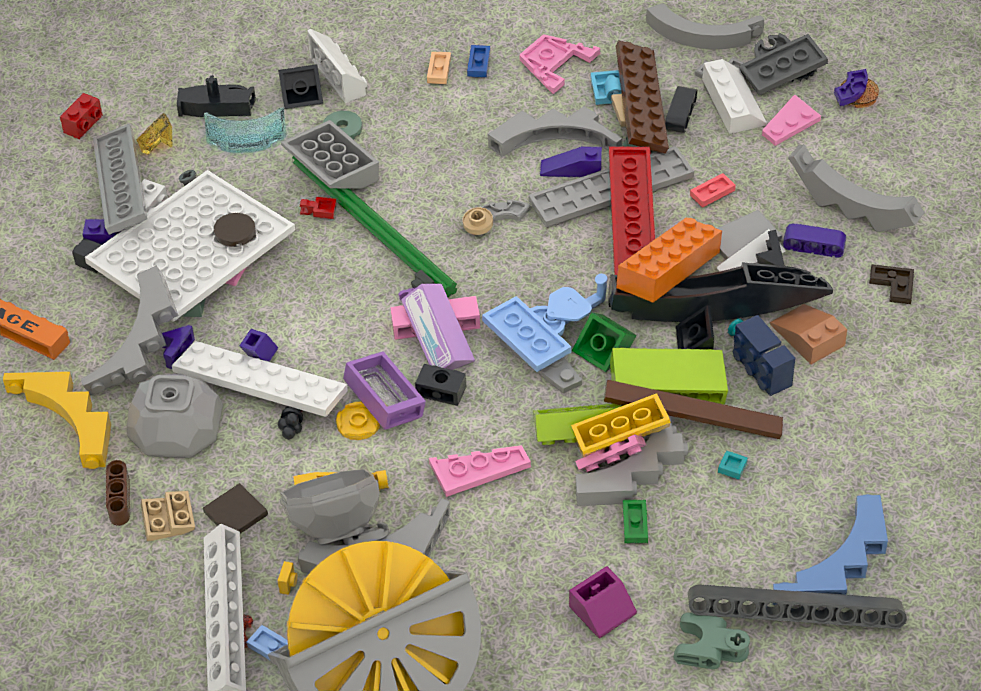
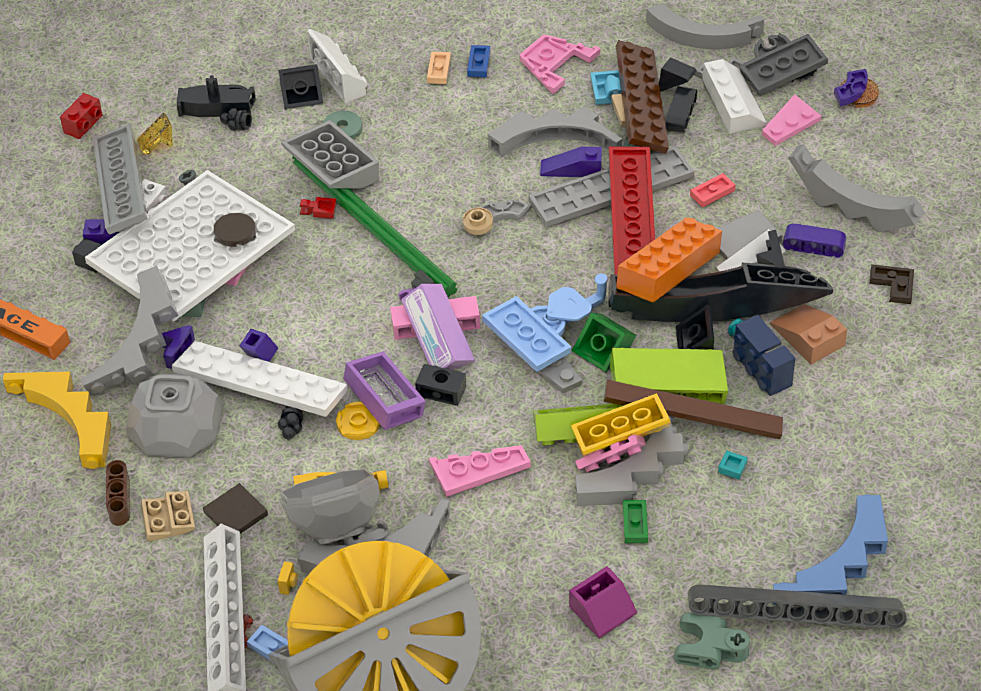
clear light blue windscreen [204,107,286,153] -> none
none -> black piece [220,108,252,131]
none -> black slope [659,57,697,92]

